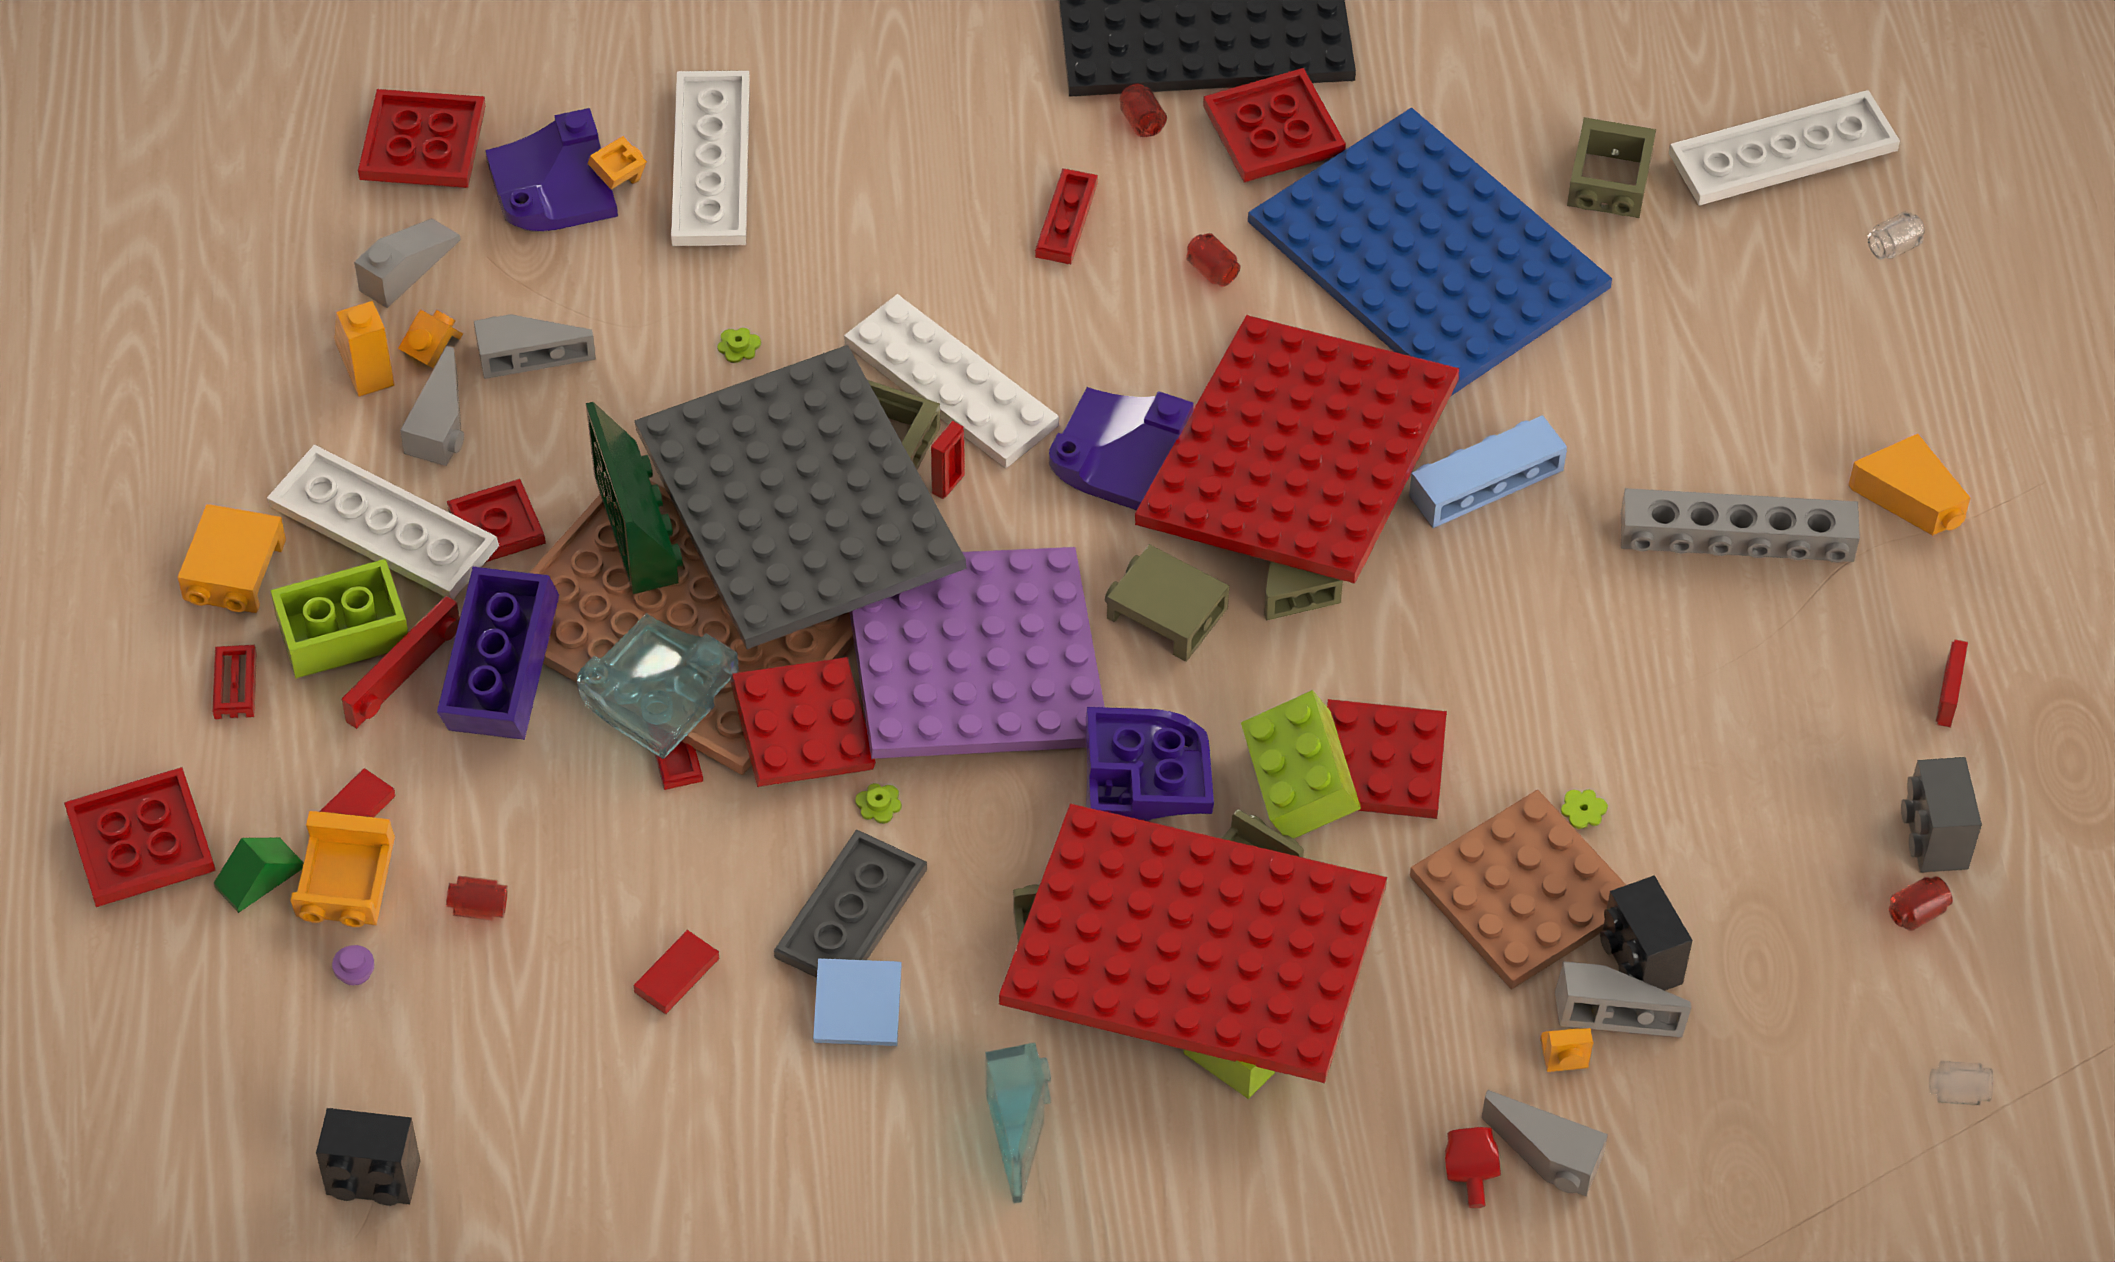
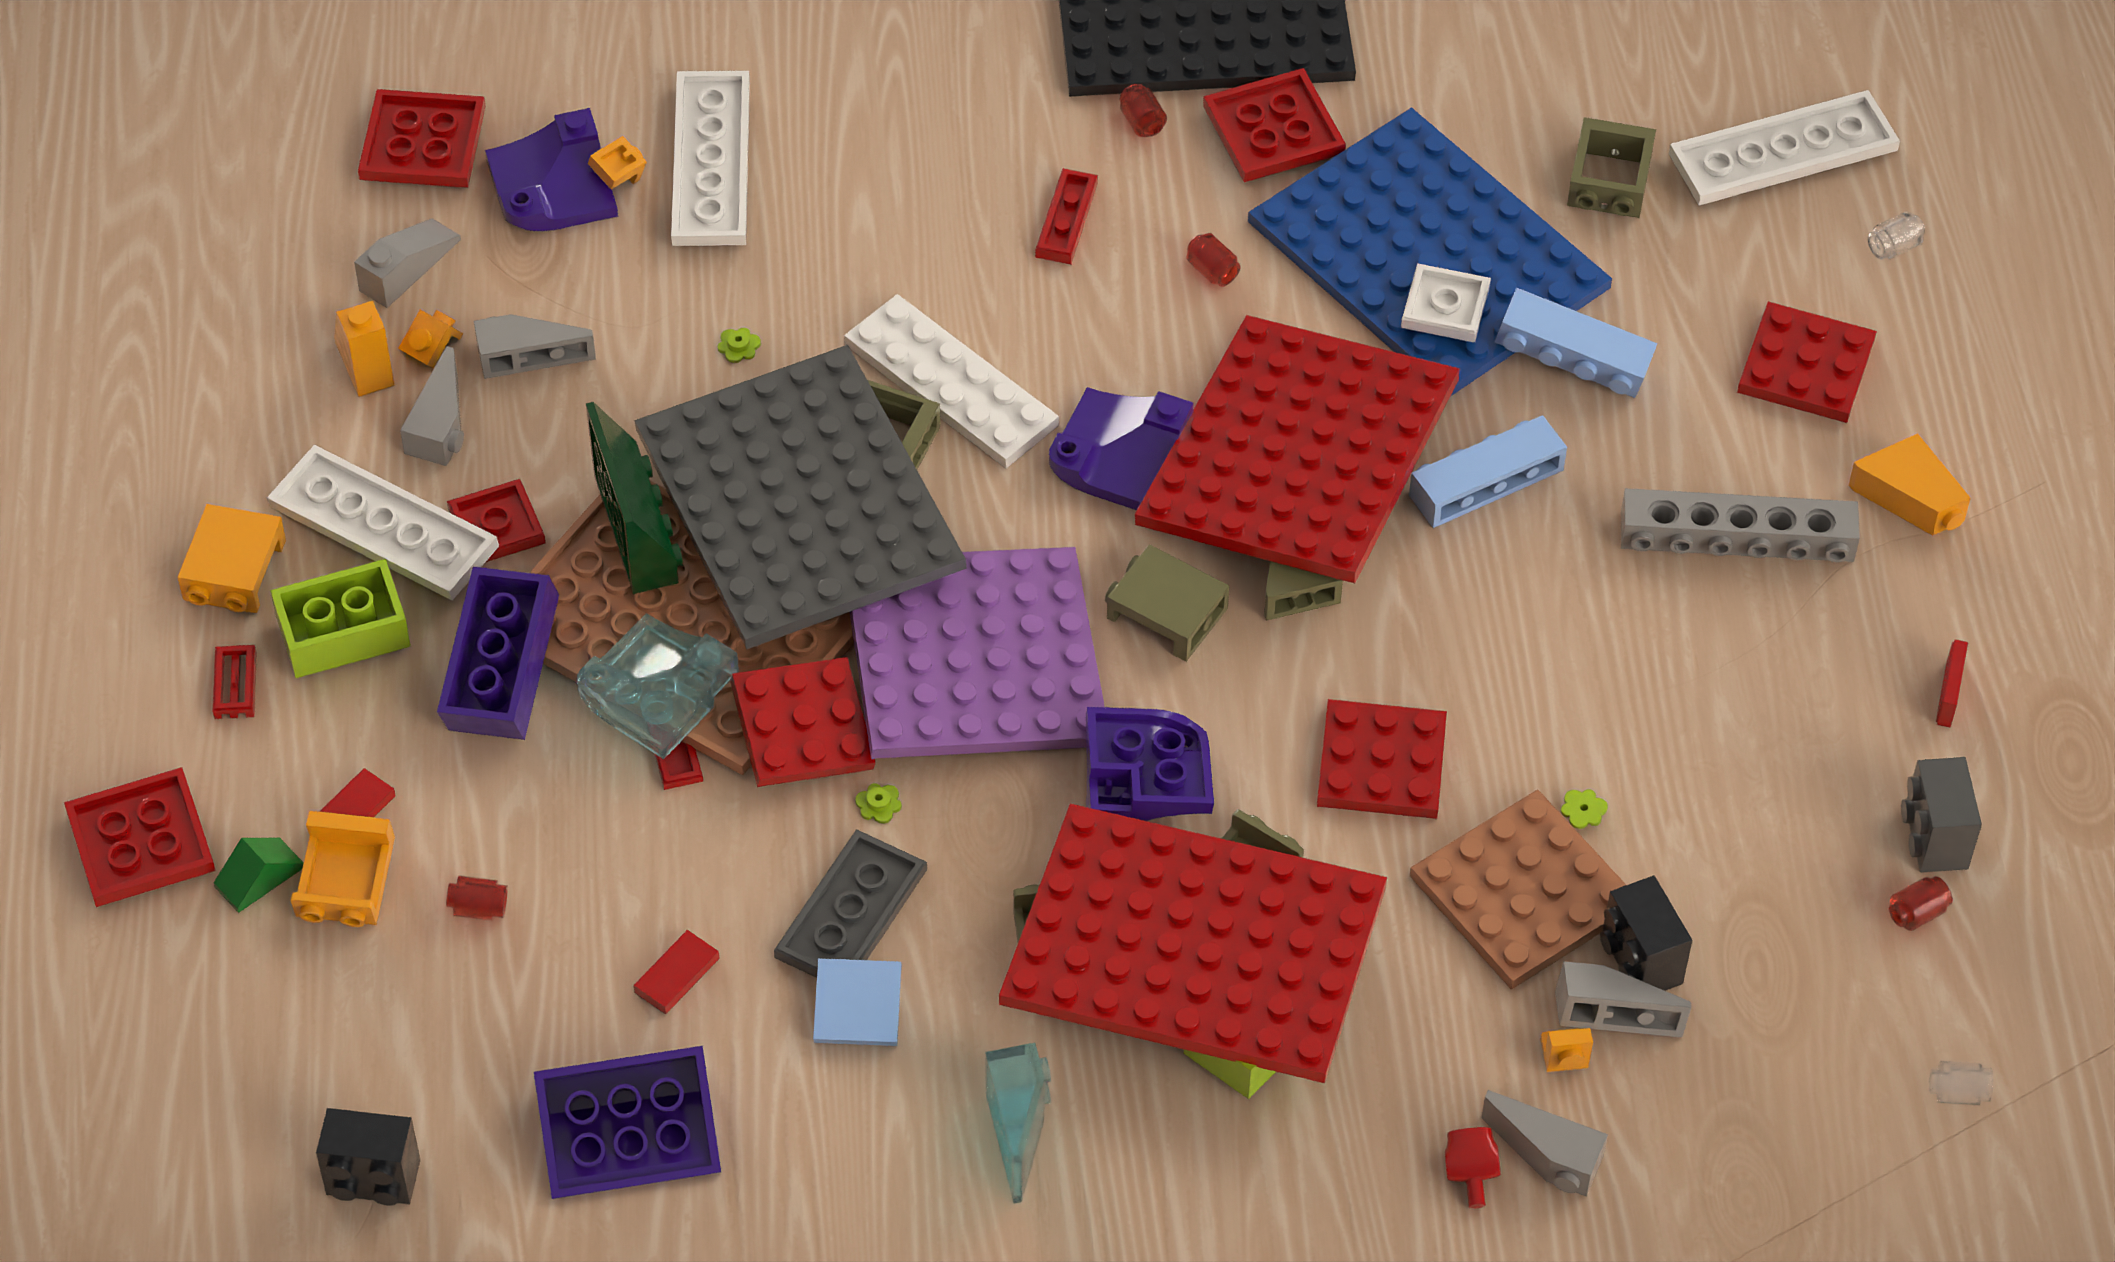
medium lavender plate [332,945,375,985] -> none
red plate [341,596,460,729] -> none
red tile [931,421,965,499] -> none
lime brick [1241,690,1361,839] -> none
none -> dark purple slope [534,1046,721,1199]
none -> white plate [1401,263,1491,342]
none -> light blue brick [1495,288,1658,398]
none -> red plate [1737,301,1877,423]

